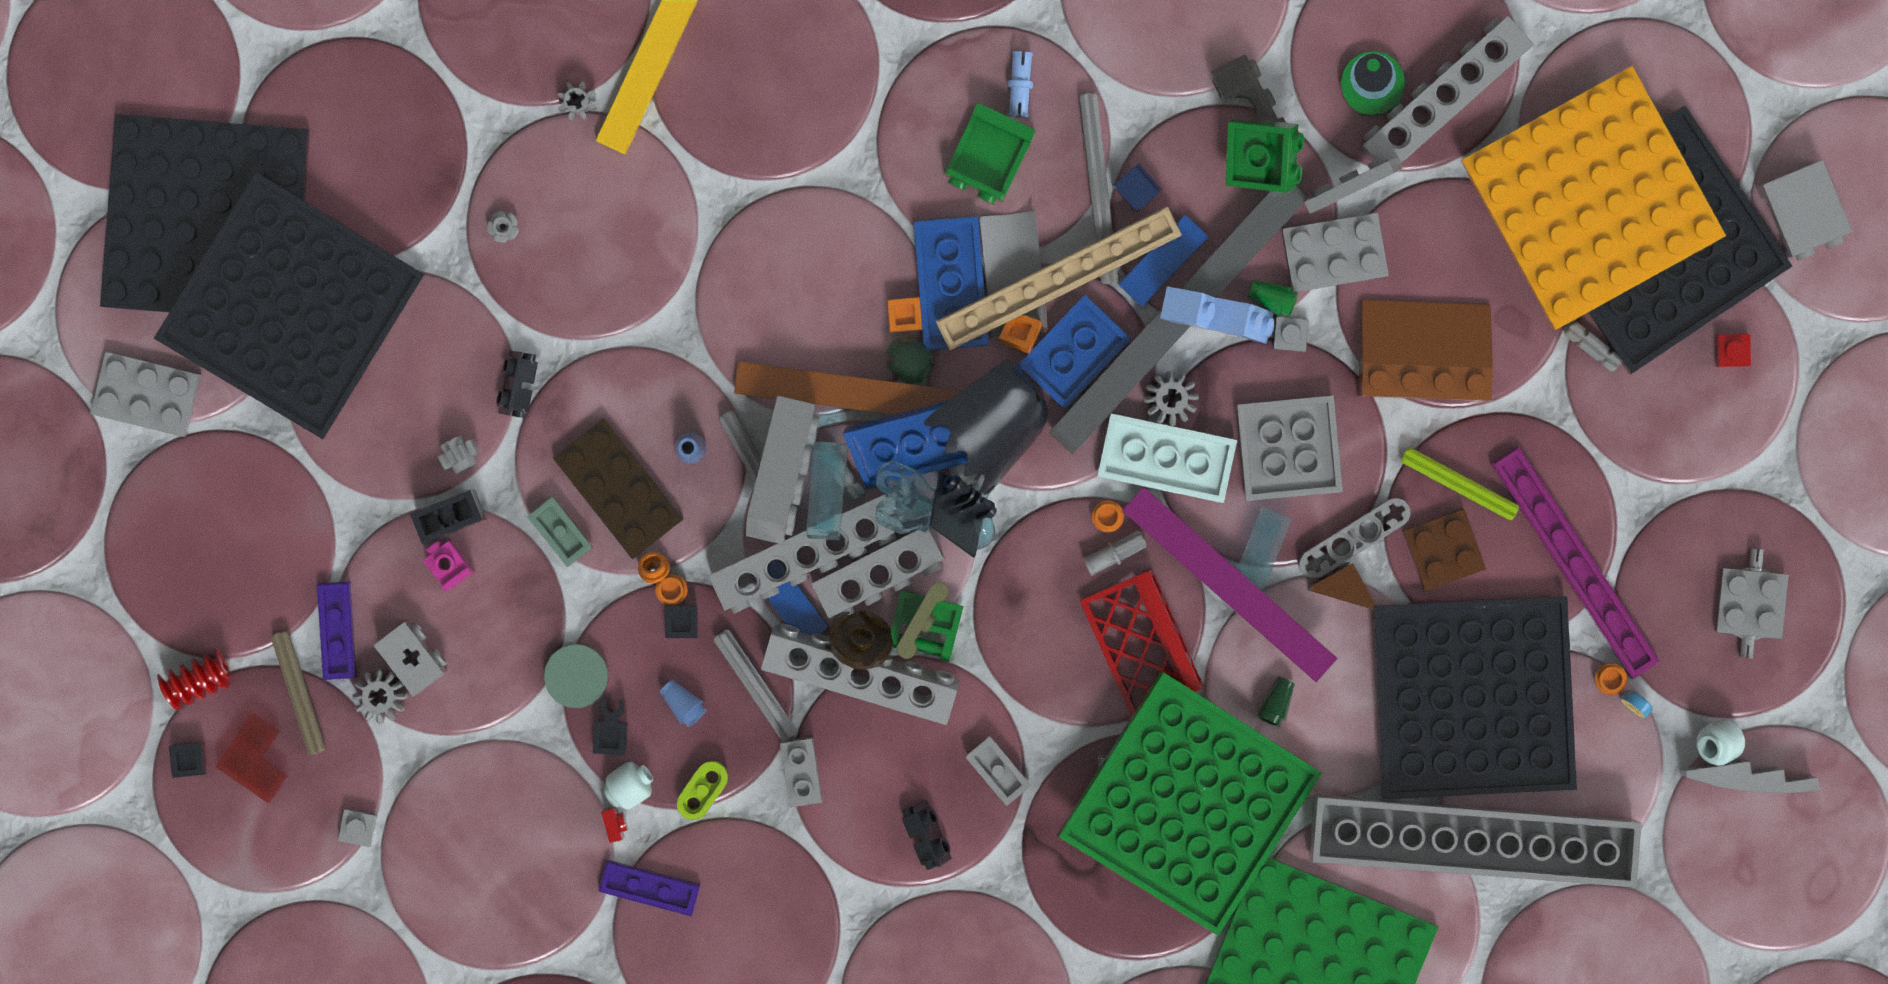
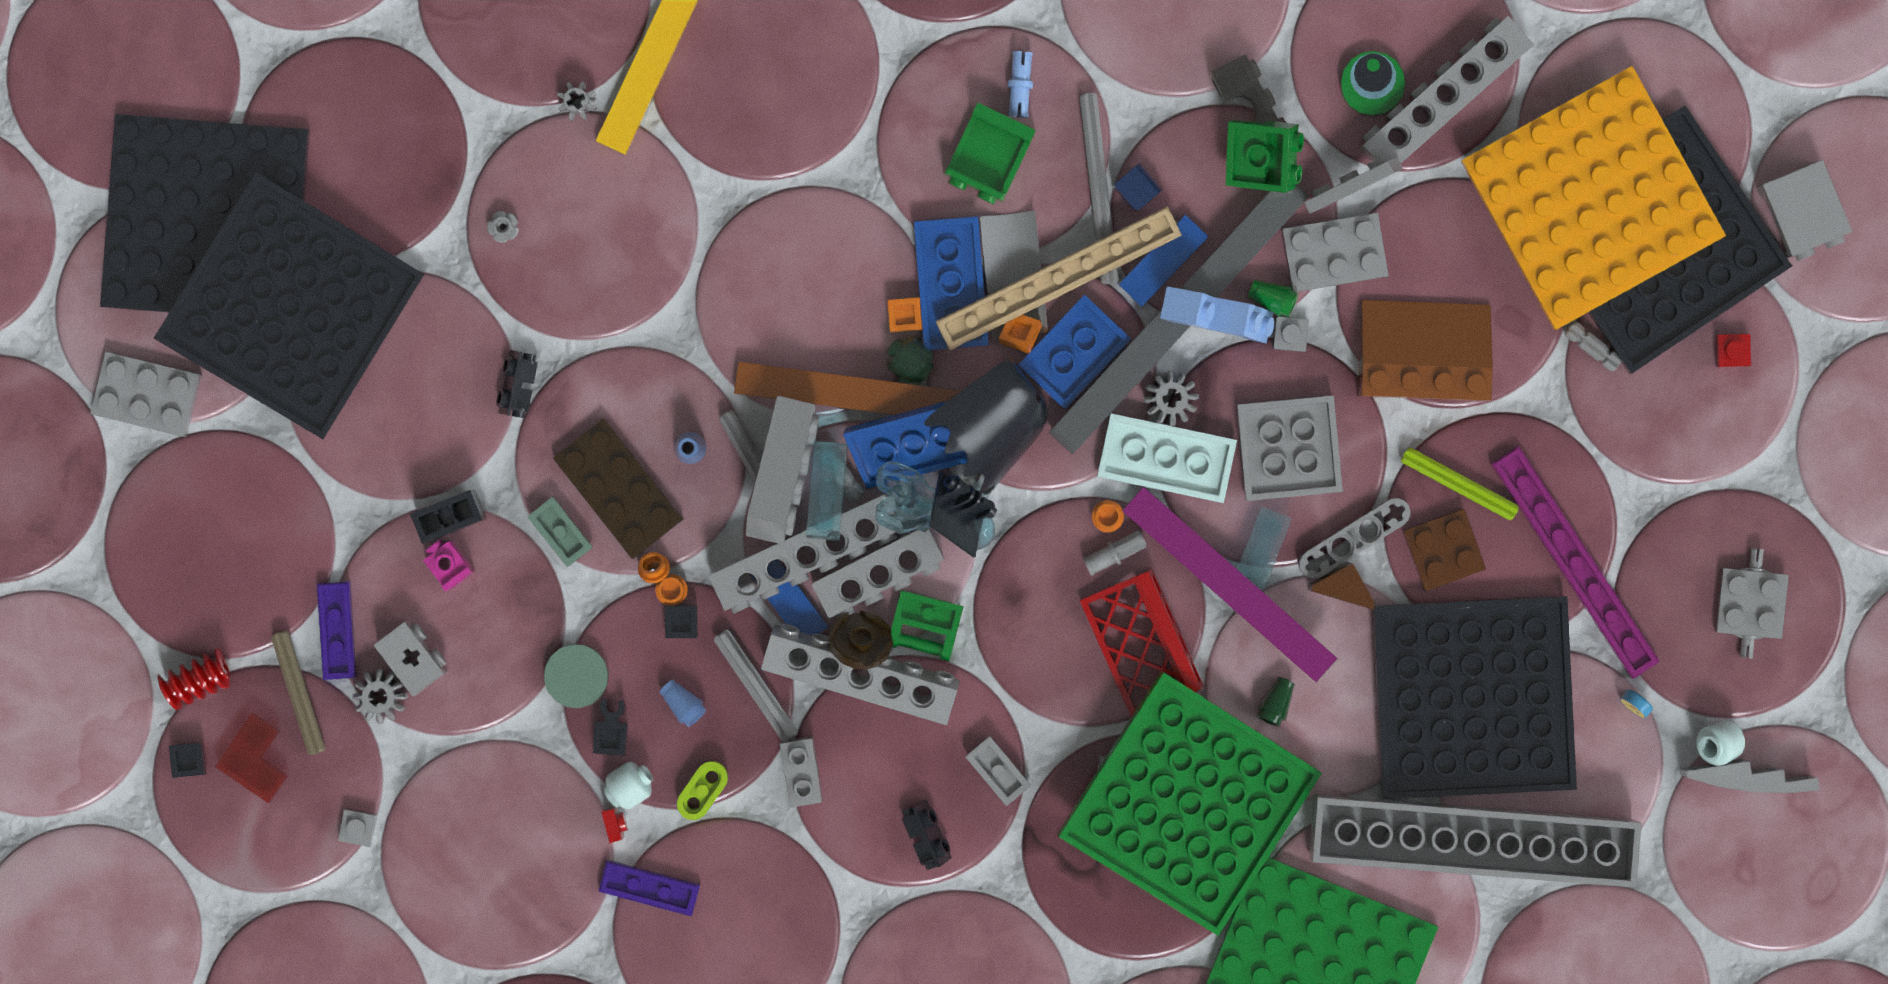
light grey gear [438,435,480,475] -> none
olive plate [897,582,949,659] -> none
orange plate [1594,663,1627,695] -> none

